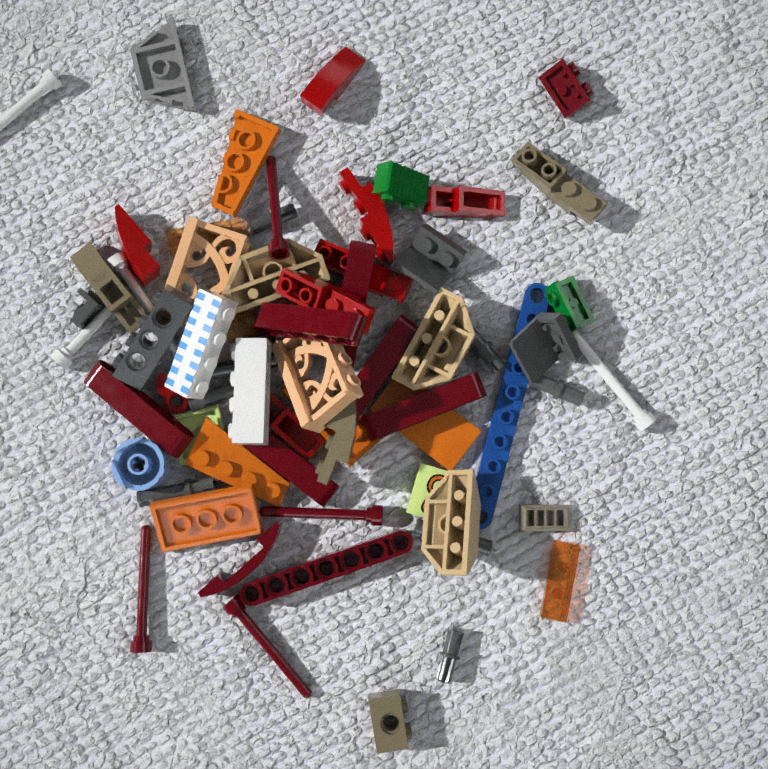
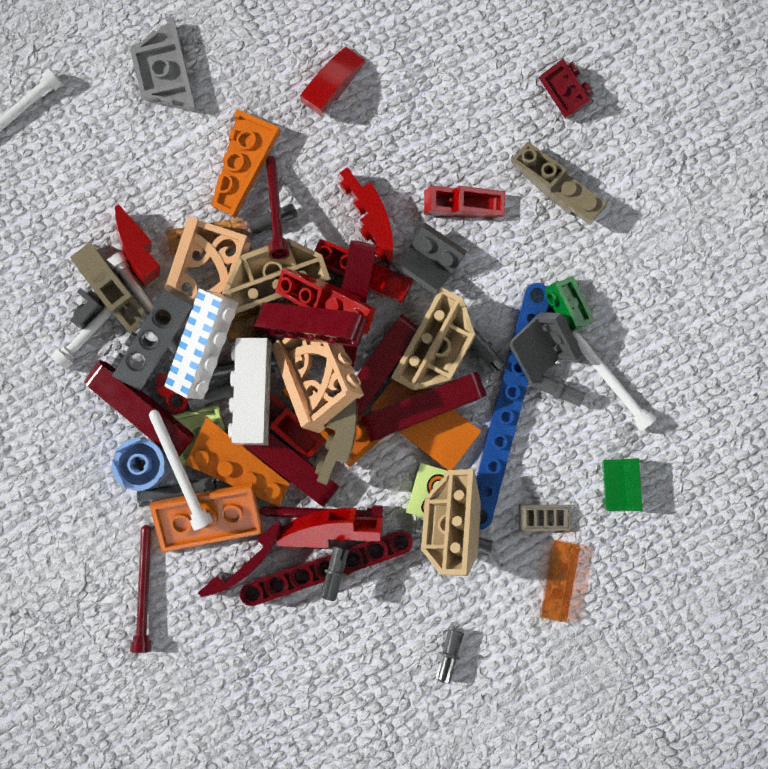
dark red piece [222,594,312,698] -> none
dark tan brick [368,689,413,754] -> none
green brick [372,161,430,211] -> none
none -> white piece [149,410,213,531]
none -> red slope [276,508,383,549]
none -> dark grey axle [321,546,350,601]
none -> green panel [602,458,643,511]

